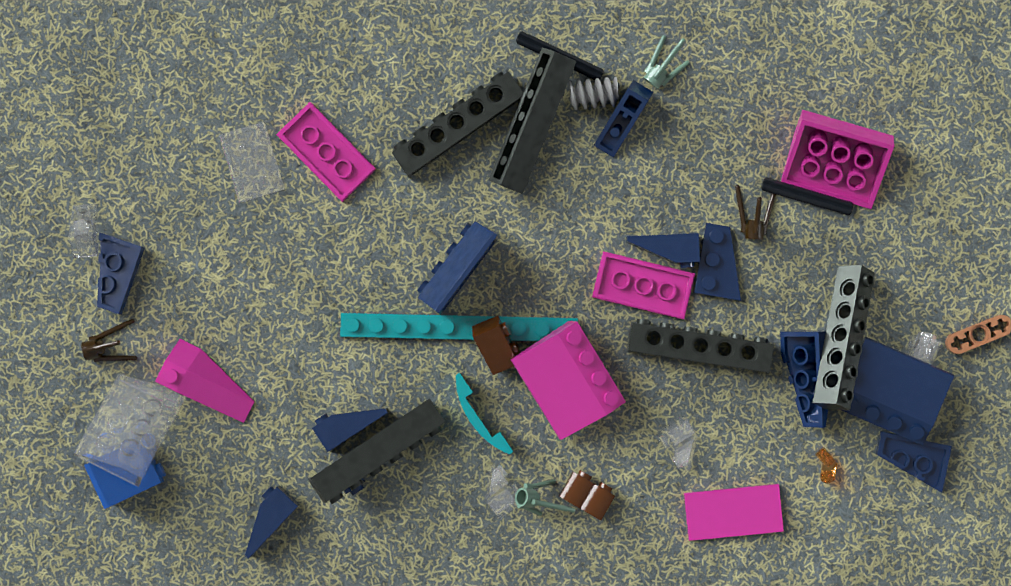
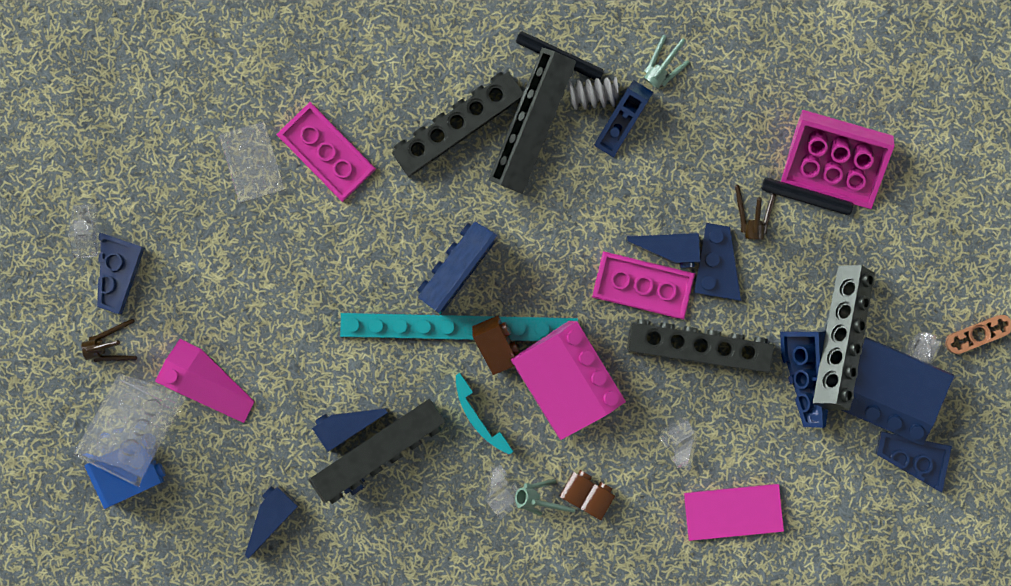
clear orange arm [815,447,838,484] -> none

